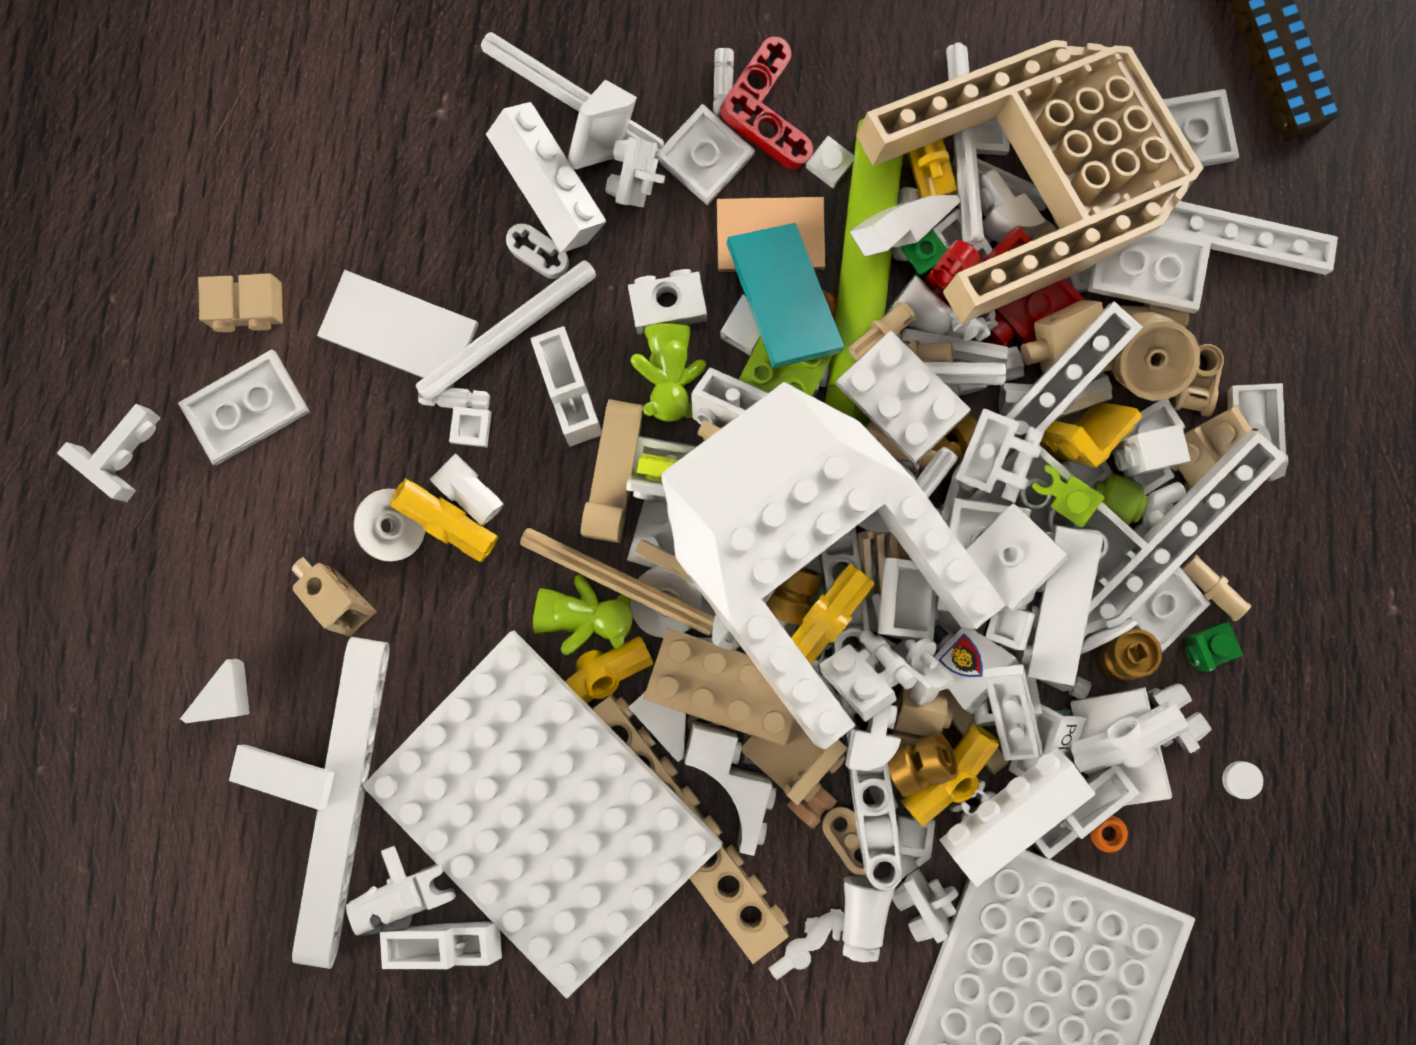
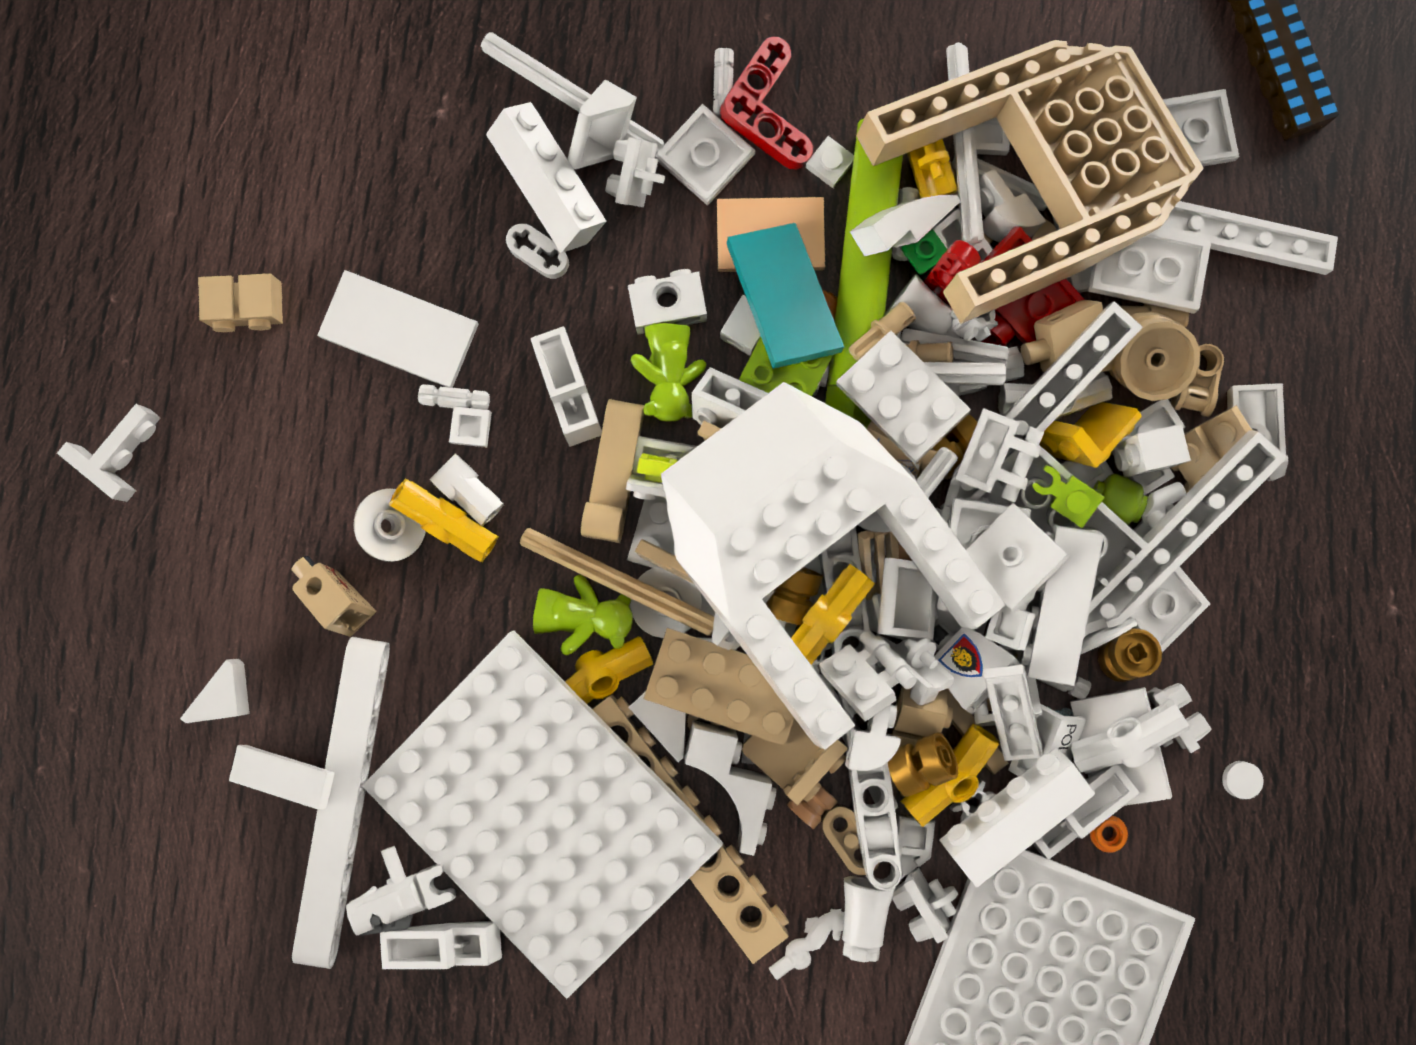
white tile [178,349,310,466] -> none
white axle [416,260,596,401] -> none
tan pin [1181,554,1251,621] -> none
green bracket [1184,621,1243,672] -> none

